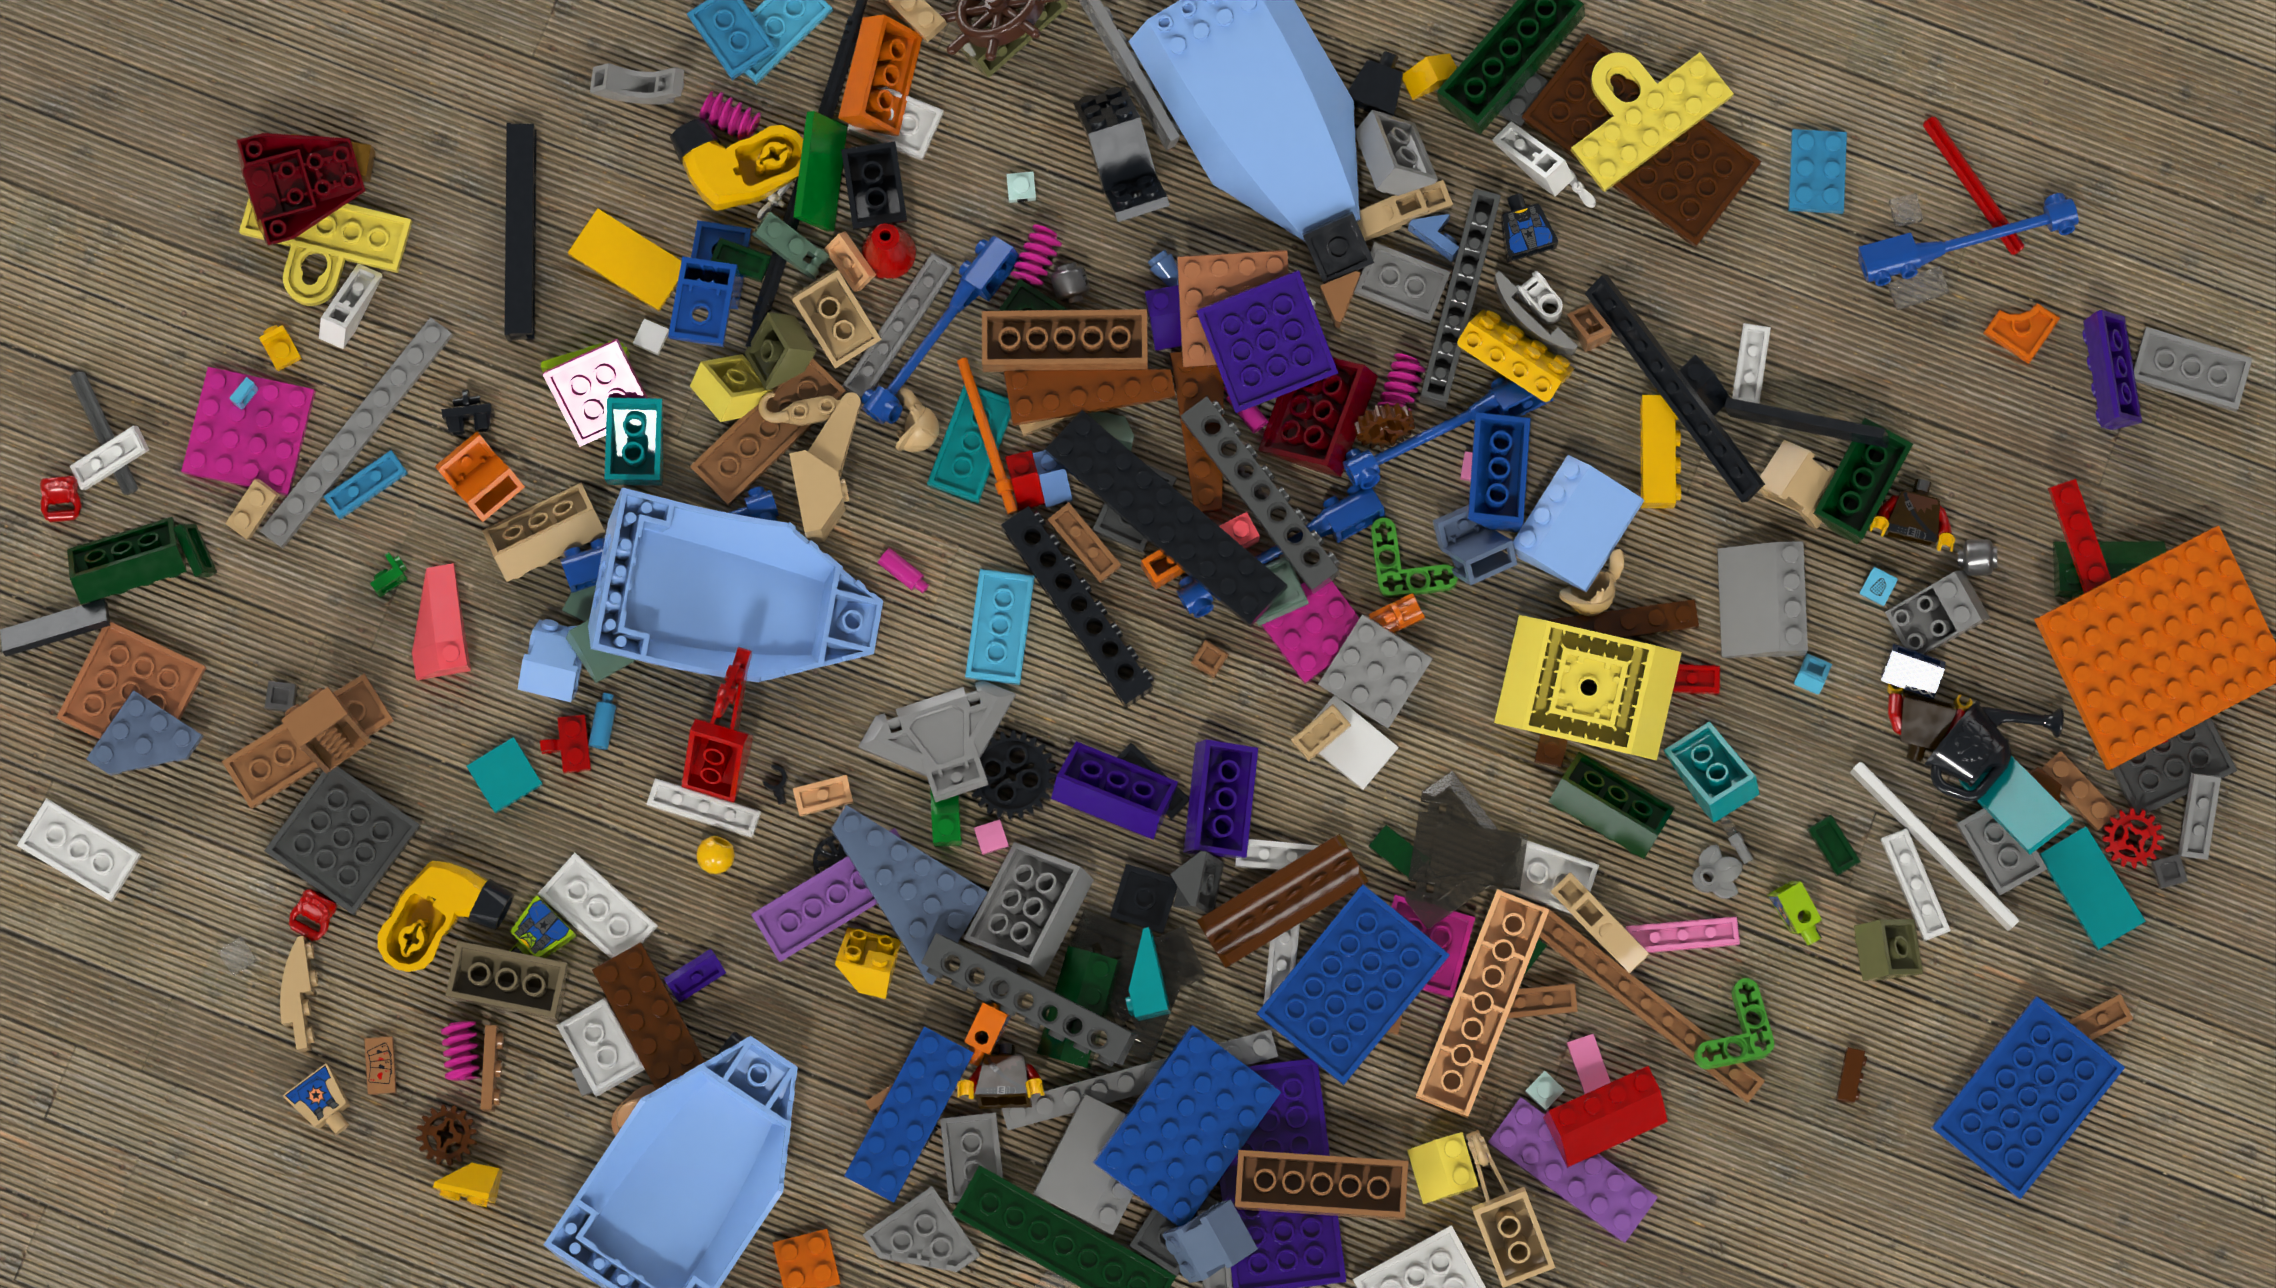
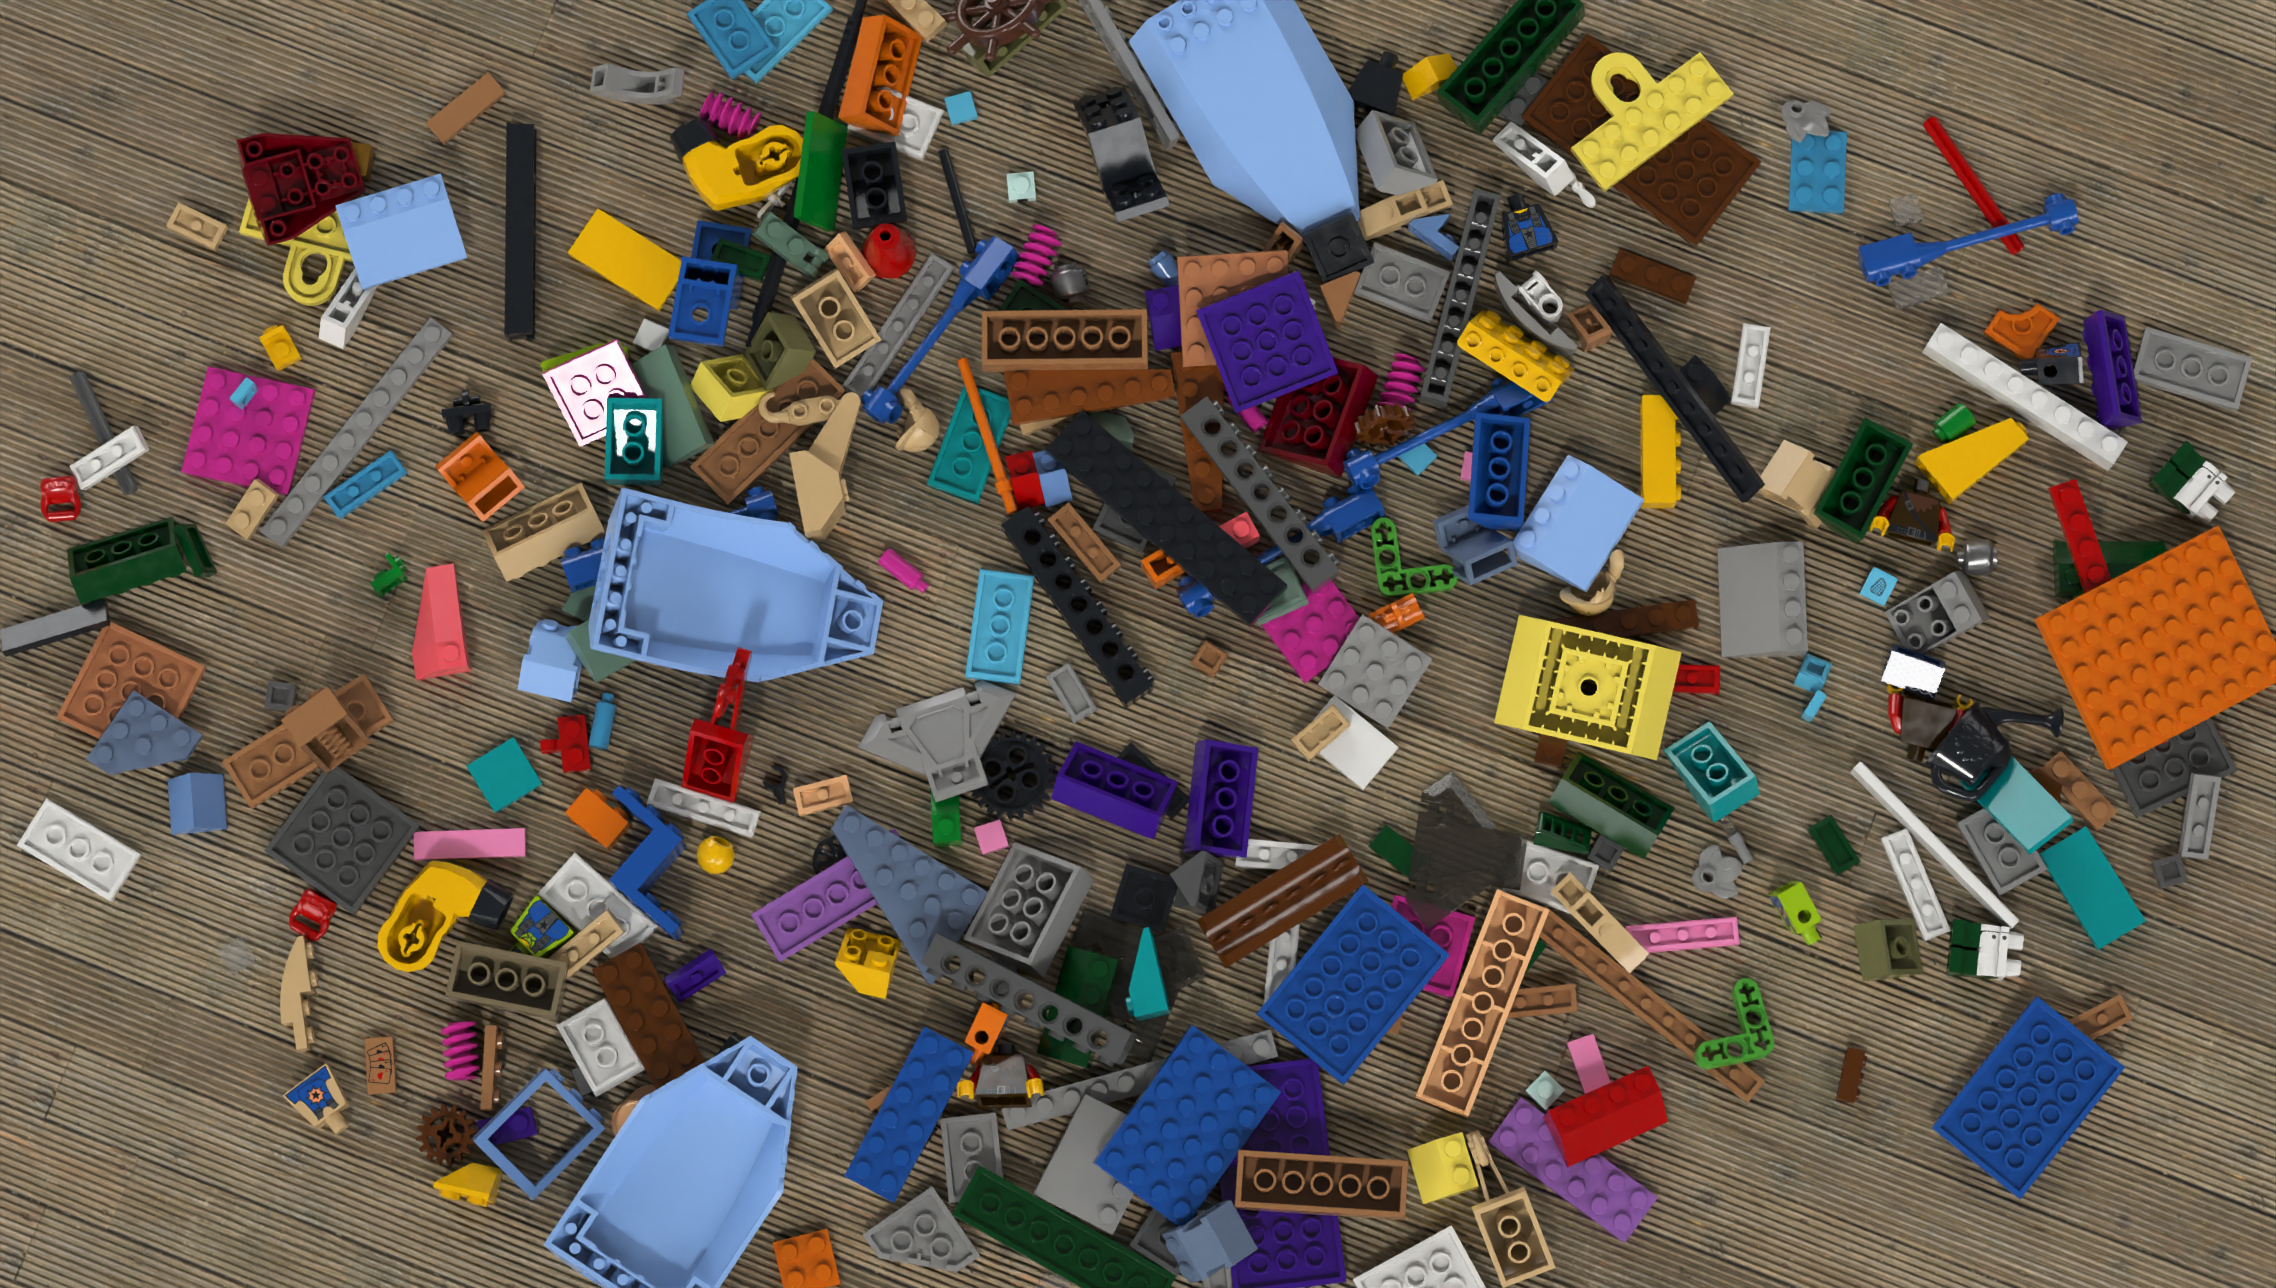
black tile [1725,398,1890,448] -> none
red gear [2102,807,2164,869] -> none
none -> tan plate [166,202,228,251]
none -> medium blue slope [168,773,228,835]
none -> light blue slope [335,174,467,290]
none -> bright pink tile [414,828,526,861]
none -> medium nougat tile [425,72,506,146]
none -> medium blue window [472,1067,605,1200]
none -> dark purple plate [476,1107,539,1146]
none -> tan plate [548,909,626,981]
none -> orange brick [565,787,631,852]
none -> blue bracket [609,785,687,941]
none -> sand green slope [631,344,715,468]
none -> black bar [938,149,977,254]
none -> medium azure tile [944,91,978,126]
none -> light grey tile [1045,662,1098,724]
none -> medium nougat slope [1263,222,1304,265]
none -> medium azure tile [1398,443,1437,477]
none -> dark green slope [1533,811,1592,855]
none -> dark grey tile [1587,834,1625,873]
none -> reddish brown plate [1609,249,1696,305]
none -> light grey plate [1781,100,1831,143]
none -> medium azure tile [1801,690,1826,722]
none -> yellow slope [1914,418,2029,505]
none -> white brick [1922,323,2128,471]
none -> green brick [1932,403,1976,443]
none -> hips [1946,919,2024,980]
none -> black torso [2020,342,2084,385]
none -> hips [2148,440,2235,524]

